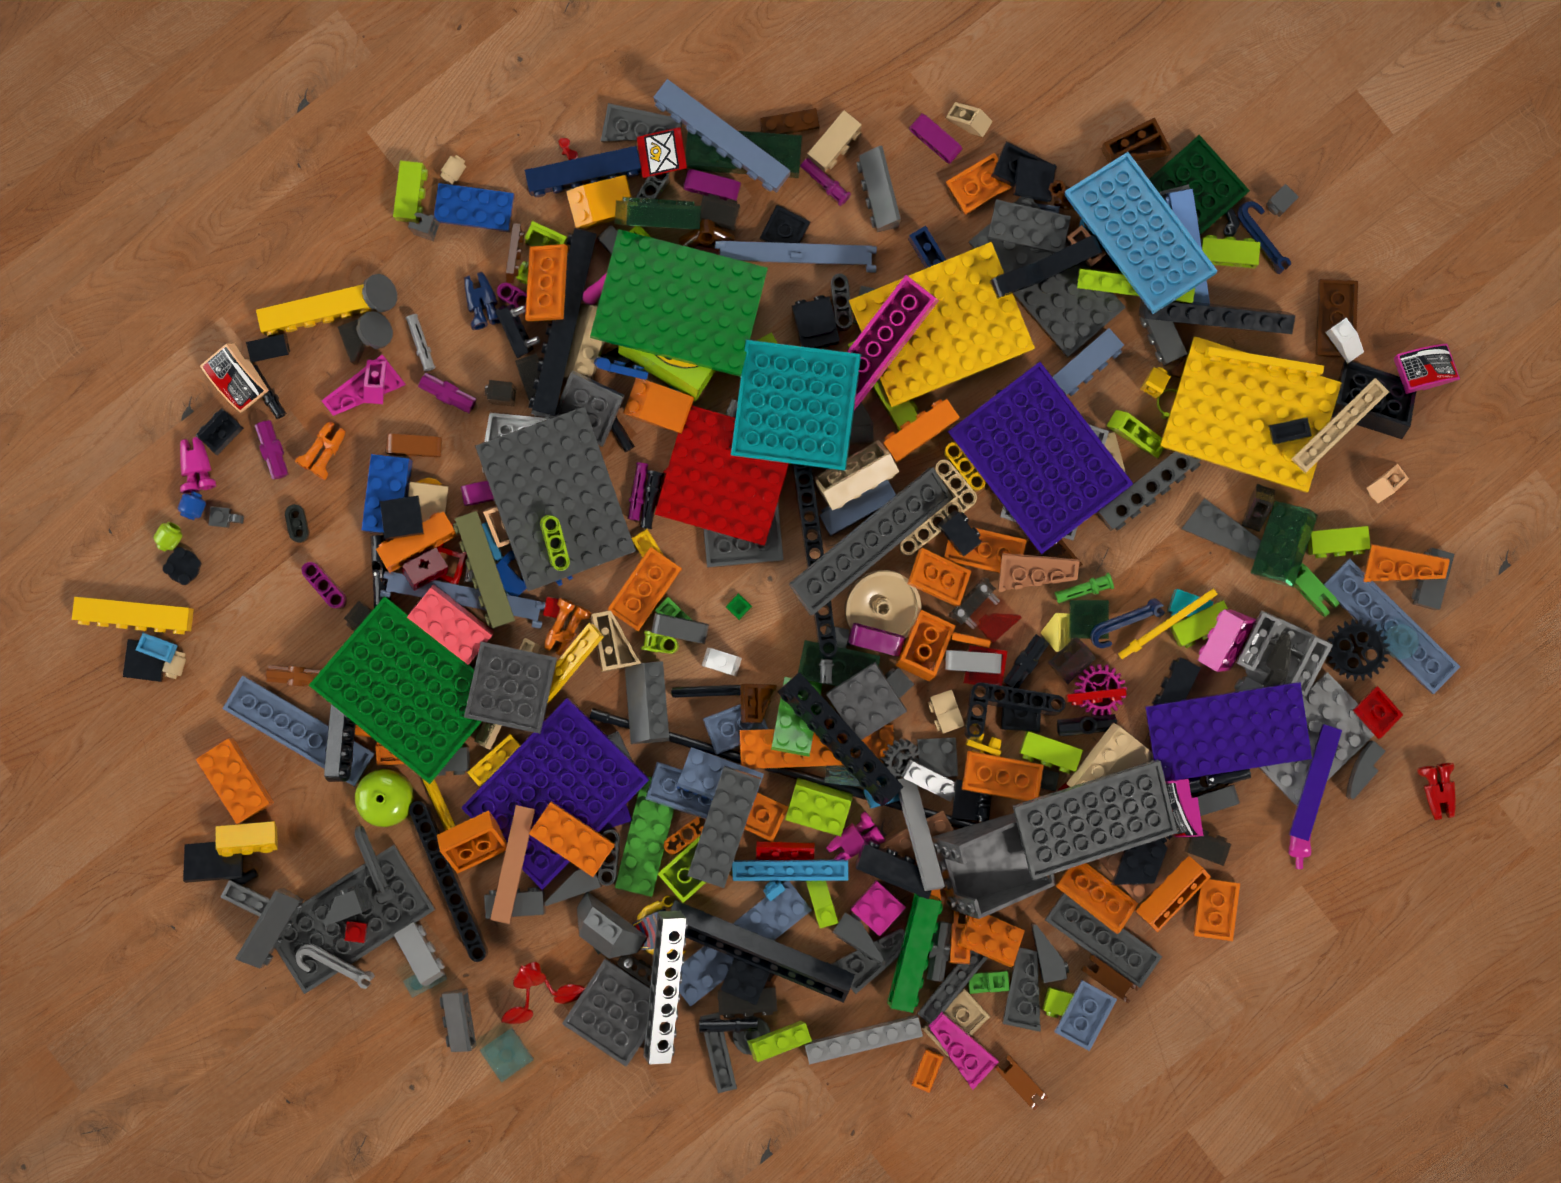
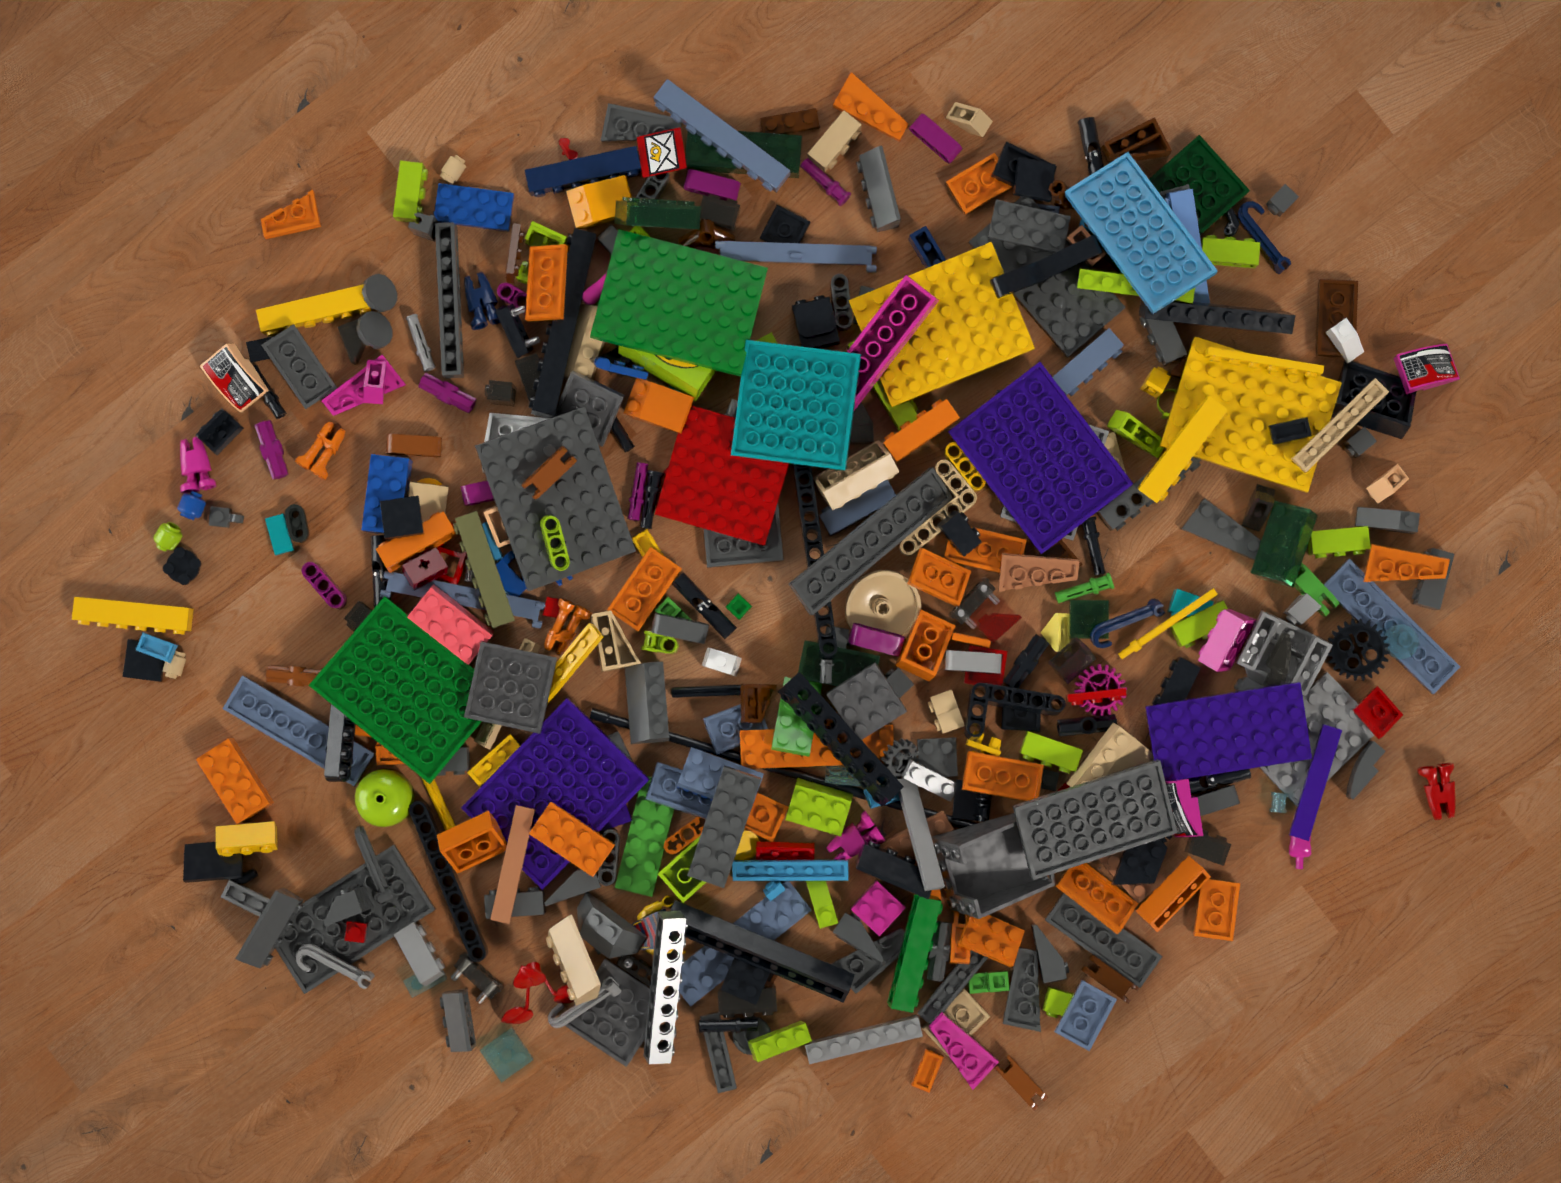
none -> orange wing [261,190,321,239]
none -> dark grey plate [261,324,337,409]
none -> teal tile [265,513,295,556]
none -> dark grey brick [435,222,464,379]
none -> clear smoke piece [451,952,504,1004]
none -> dark orange piece [521,446,577,500]
none -> tan slope [546,915,601,1005]
none -> light grey piece [548,976,622,1028]
none -> black piece [672,573,737,639]
none -> yellow piece [734,831,759,860]
none -> orange wing [833,72,909,142]
none -> black piece [1078,117,1104,176]
none -> black pin [1082,516,1106,576]
none -> yellow brick [1137,395,1228,503]
none -> clear light blue bush [1269,792,1289,813]
none -> light grey slope [1284,593,1321,625]
none -> dark grey brick [1343,427,1377,458]
none -> dark grey slope [1355,507,1420,534]

